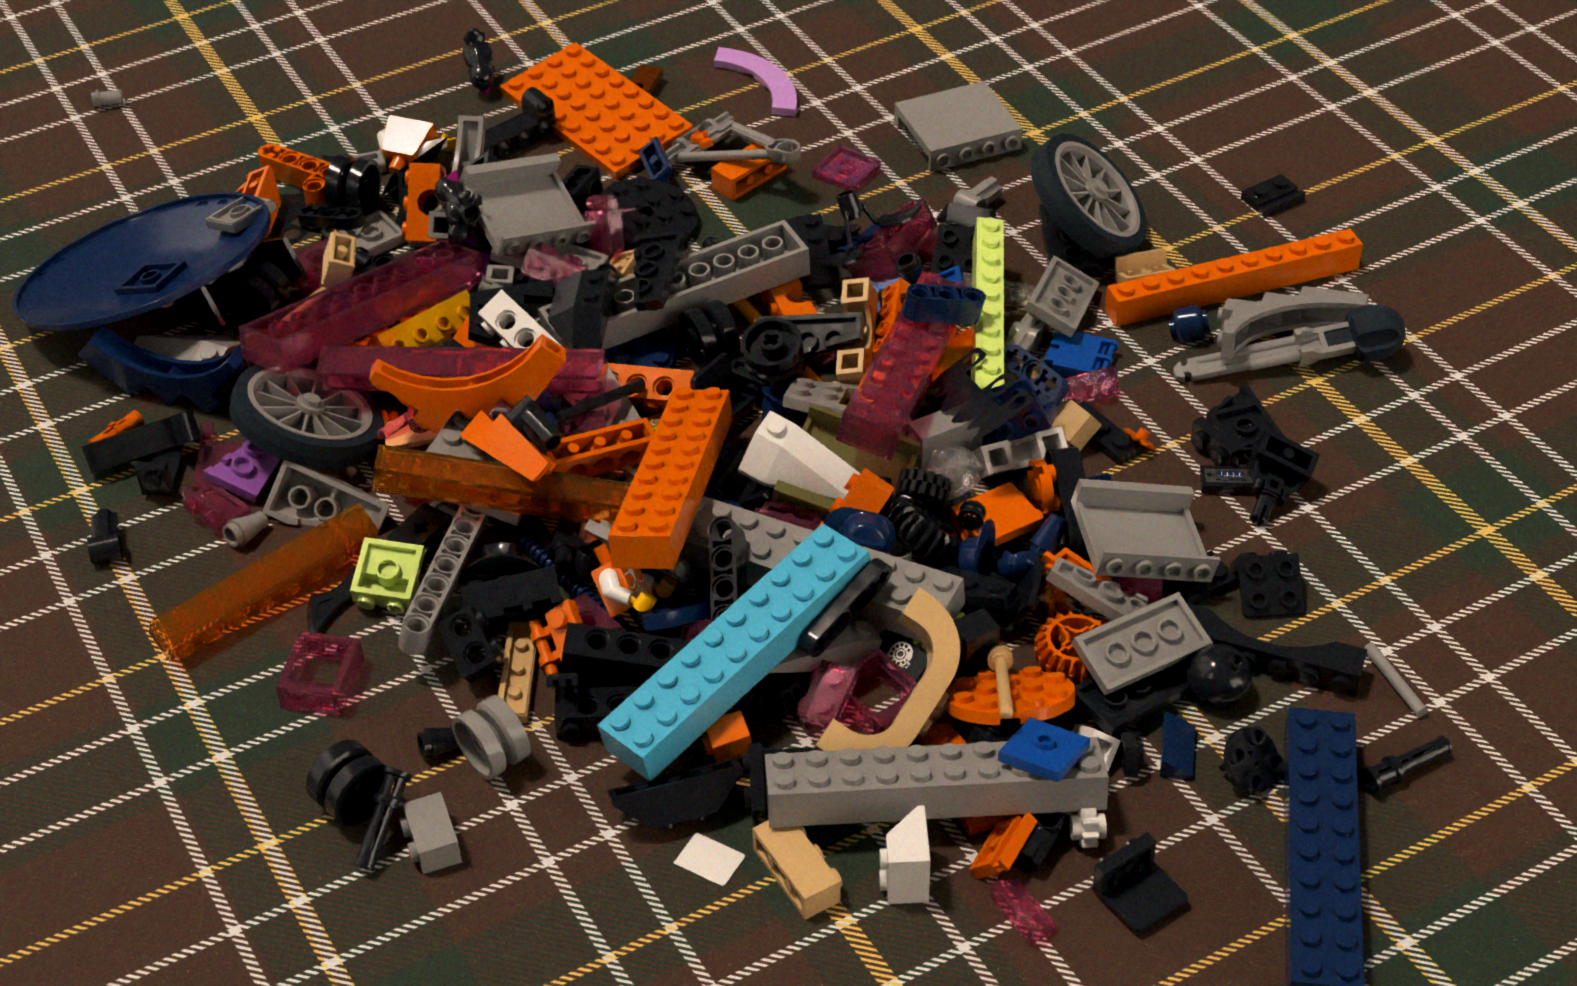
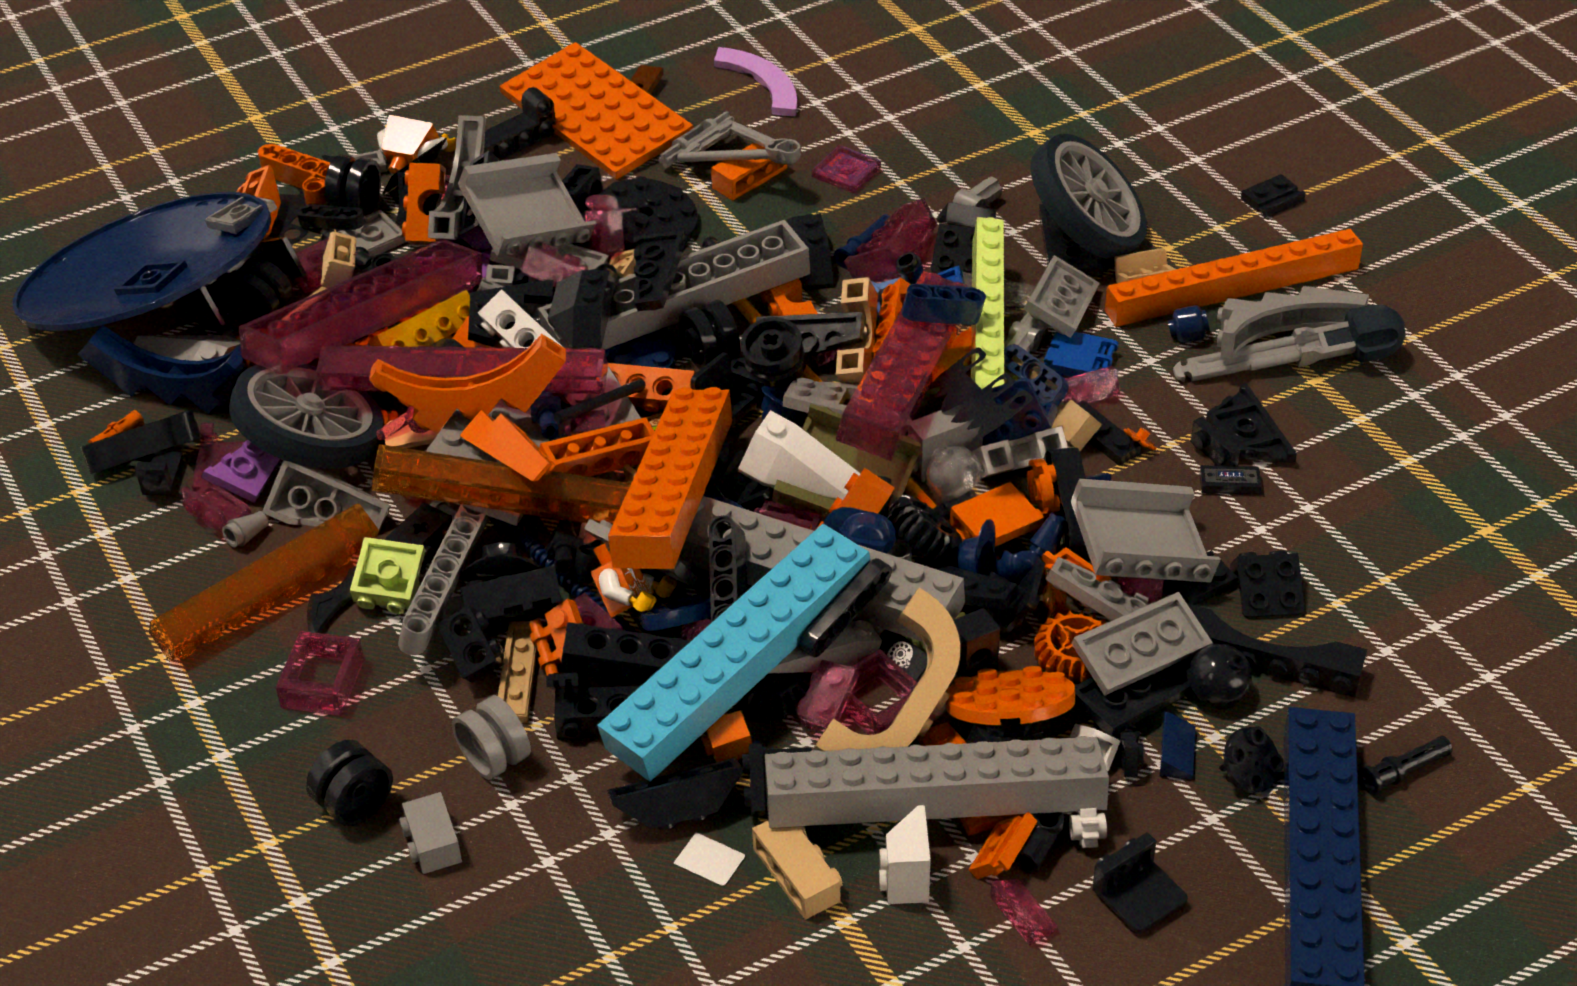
black piece [87,508,124,564] -> none
light grey pin [91,89,123,109] -> none
black pin [354,766,412,871] -> none
black cone [417,727,459,759] -> none
black animal [434,170,482,245] -> none
black animal [463,28,495,96] -> none
black piece [505,395,563,453] -> none
dark blue slope [638,136,673,183] -> none
orange piece [690,129,714,149] -> none
black plant [820,189,922,268] -> none
light grey panel [894,81,1022,172] -> none
black tyre [895,468,953,509] -> none
black bush [957,500,986,530] -> none
tan piece [987,644,1014,719] -> none
blue plate [998,717,1090,783] -> none
black brick [1245,429,1320,526] -> none
light grey bar [1364,642,1428,717] -> none

